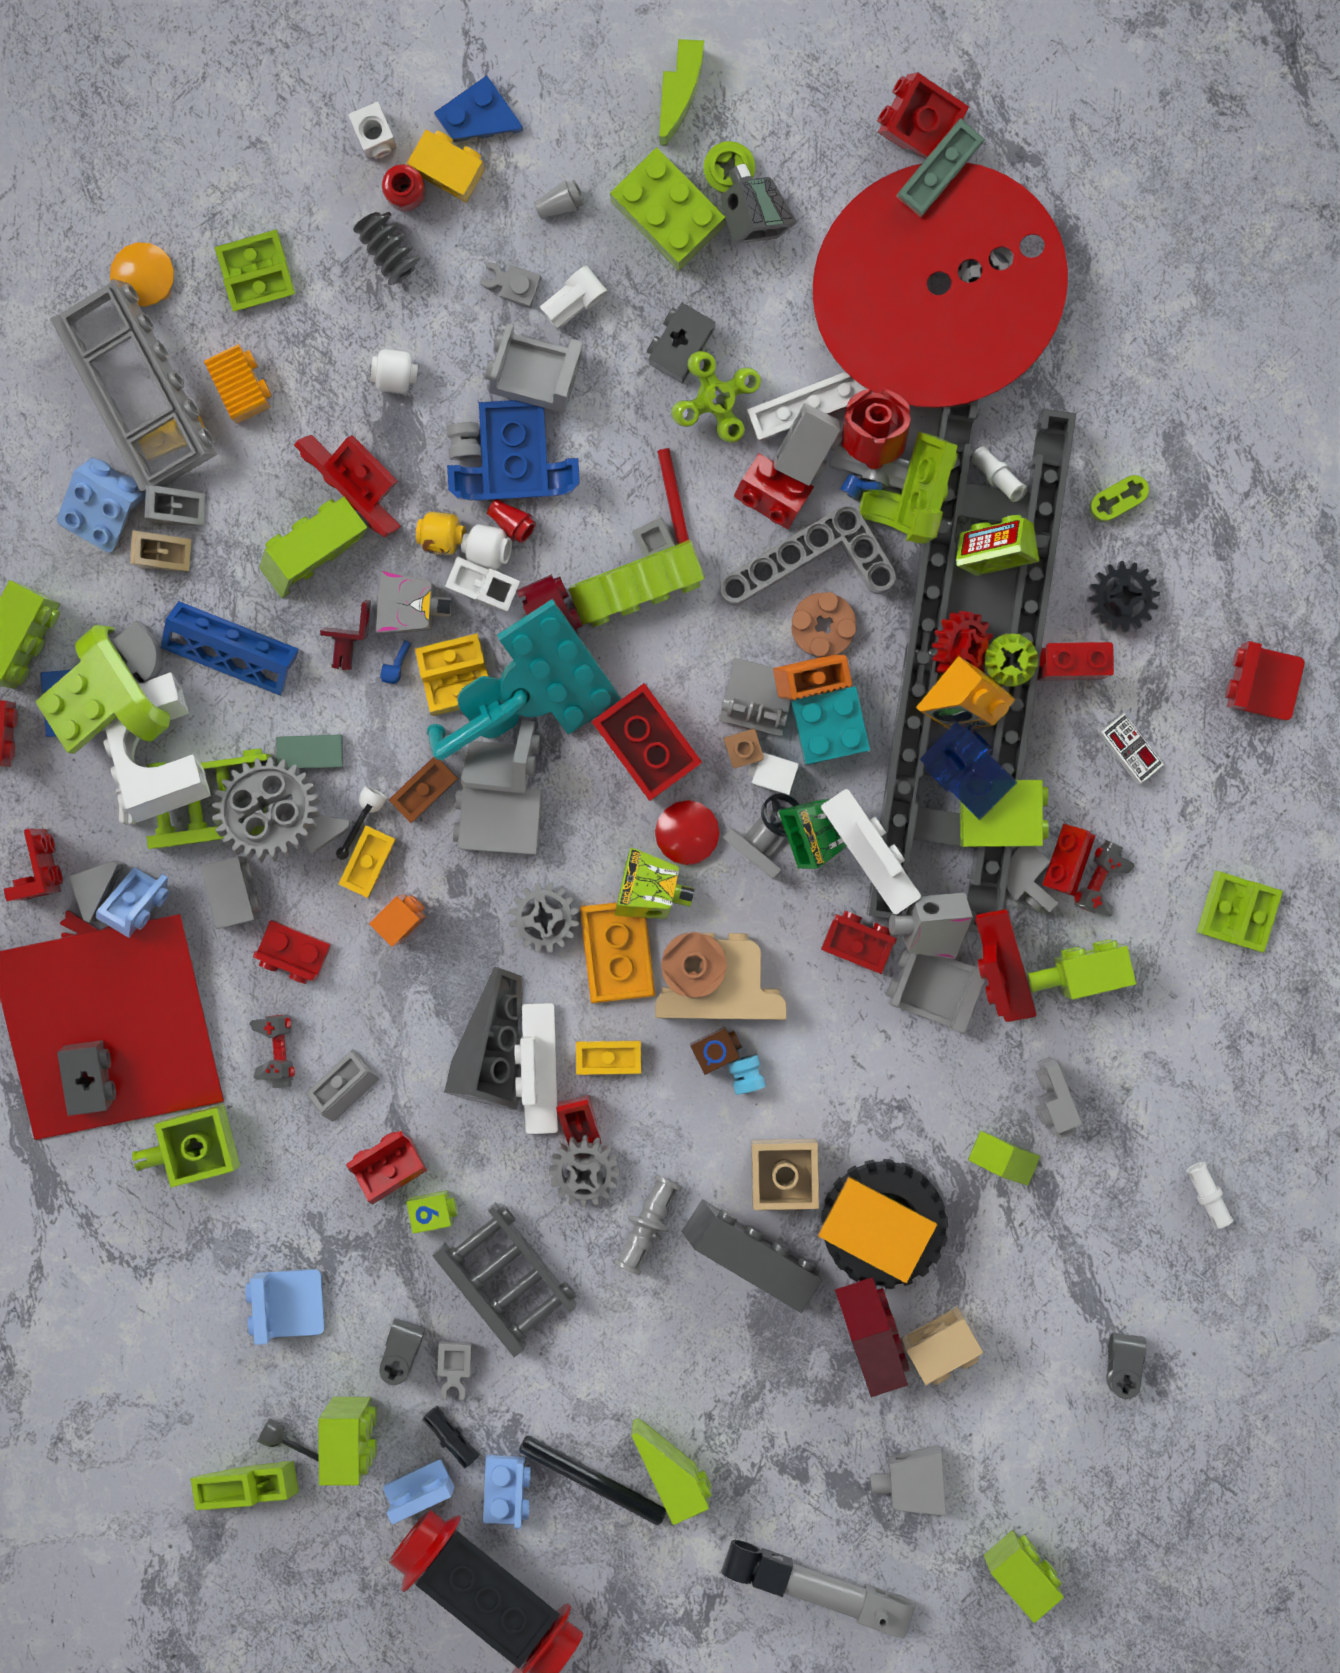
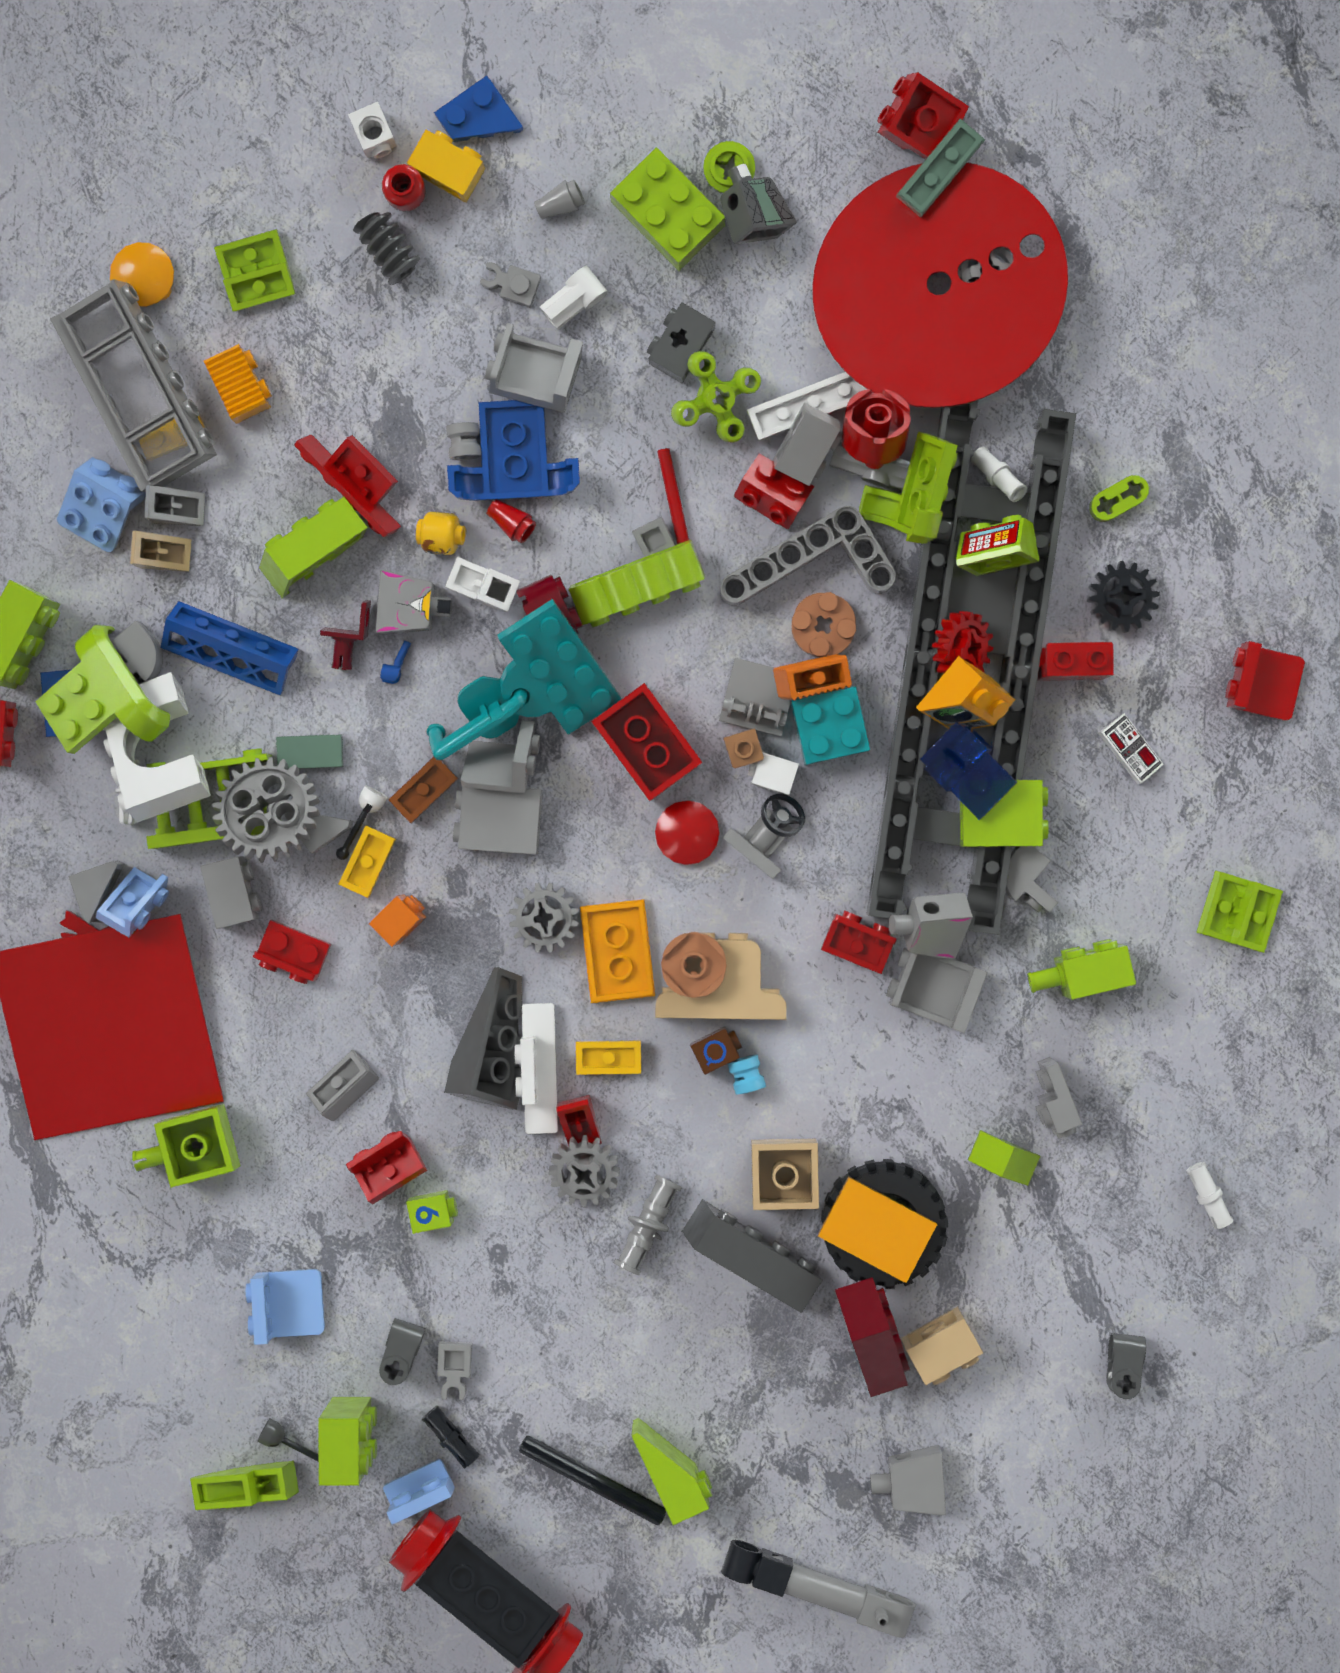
red bracket [3,828,63,902] -> none
dark grey brick [57,1040,116,1116] -> none
dark grey piece [249,1015,295,1088] -> none
white head [370,349,418,394] -> none
yellow slope [415,633,489,716] -> none
dark grey fence [432,1202,577,1357] -> none
white head [461,524,512,570] -> none
light blue bracket [483,1455,531,1529] -> none
lime torso [614,847,694,919] -> none
lime slope [659,39,704,145] -> none
green torso [779,799,847,869] -> none
white bracket [821,789,921,914] -> none
blue hand [840,474,882,500] -> none
red bracket [976,909,1037,1022] -> none
lime brick [983,1530,1064,1623] -> none
lime gear [985,634,1038,686] -> none
red bracket [1042,823,1096,897] -> none
dark grey piece [1074,840,1135,917] -> none

